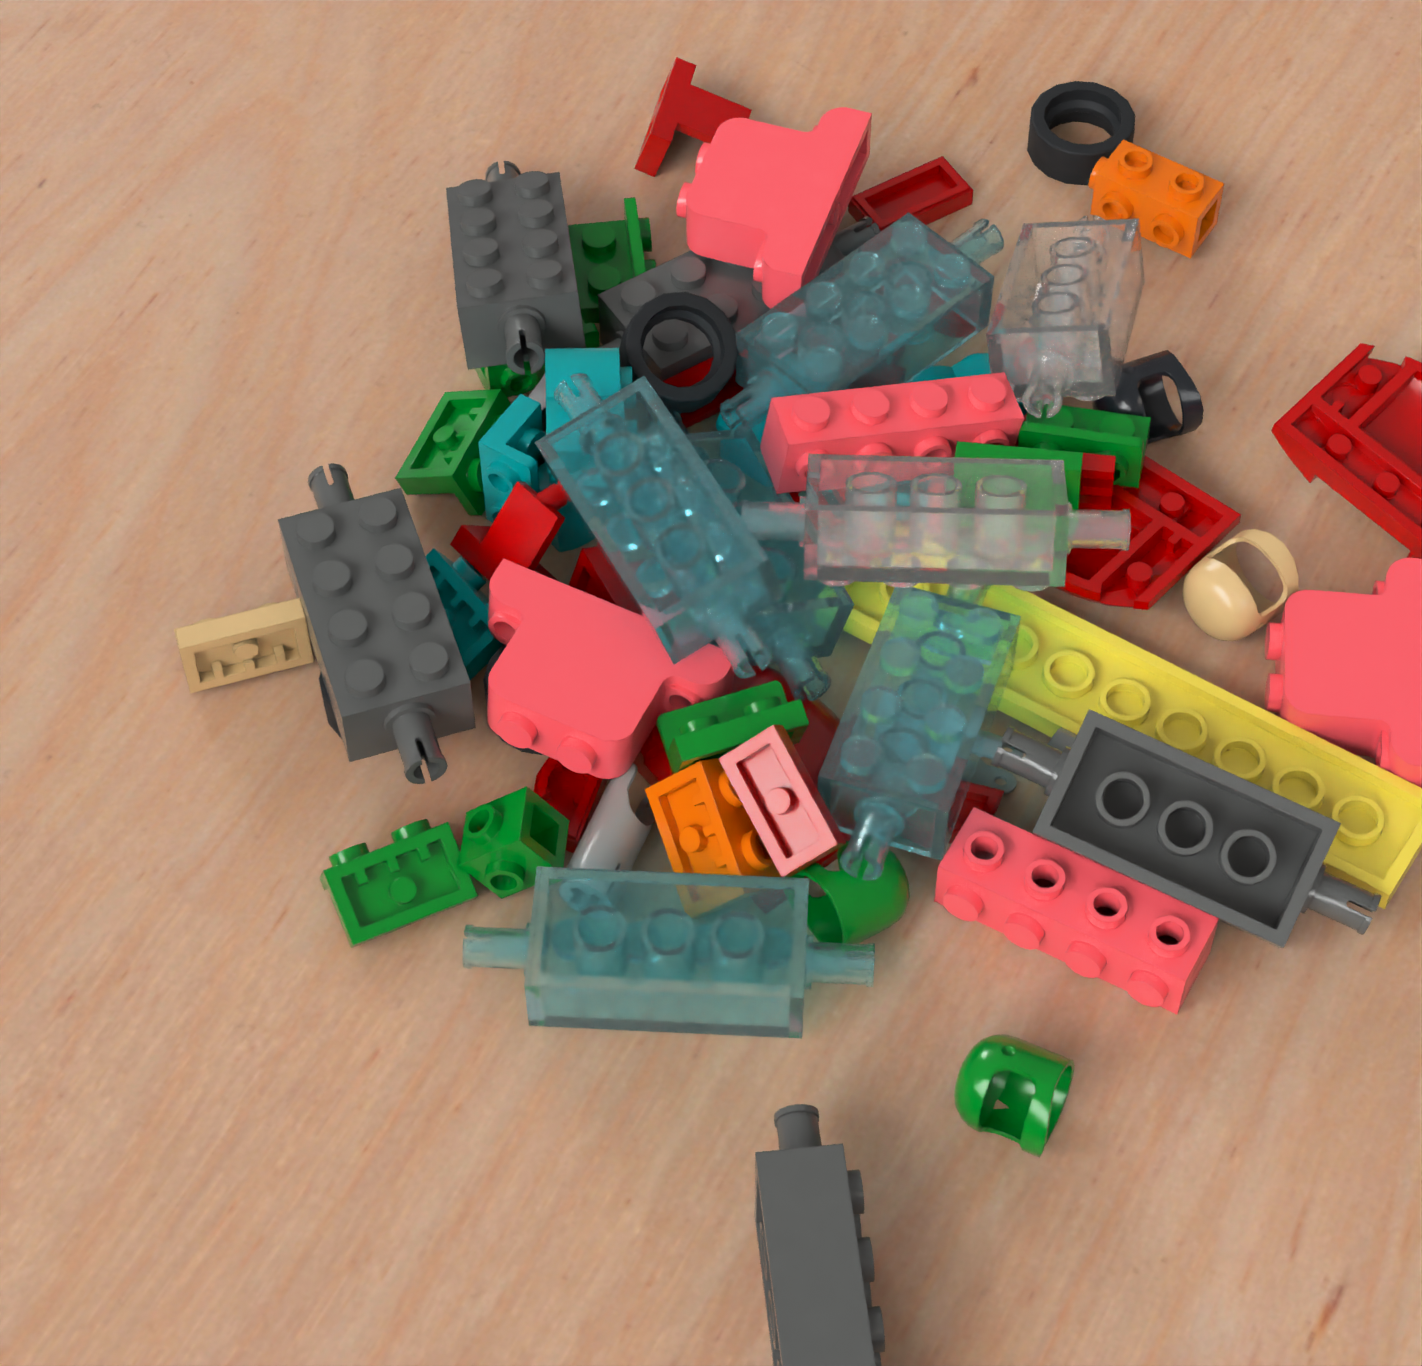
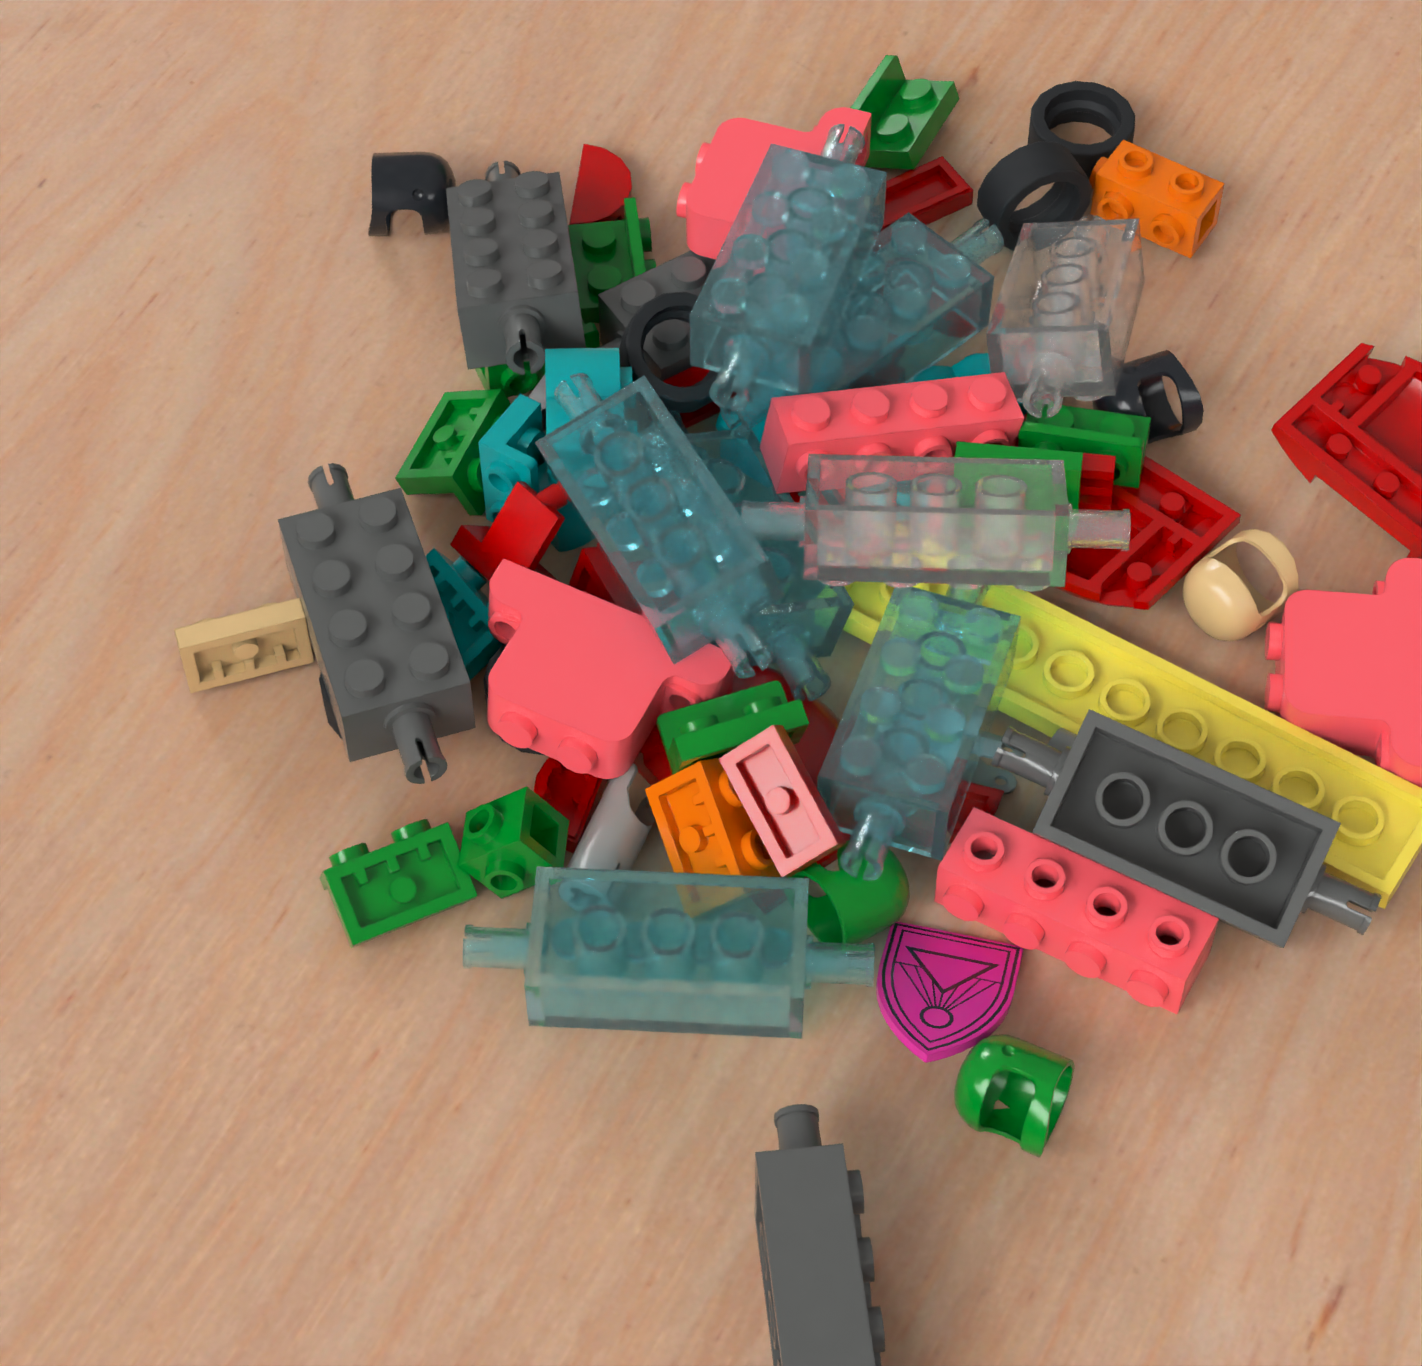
red piece [634,57,752,177] -> none
none -> black helmet [368,152,456,236]
none -> red tile [569,144,633,225]
none -> clear light blue brick [690,124,887,412]
none -> green bracket [850,55,960,170]
none -> dark pink shield [876,921,1024,1063]
none -> black tyre [977,141,1092,251]

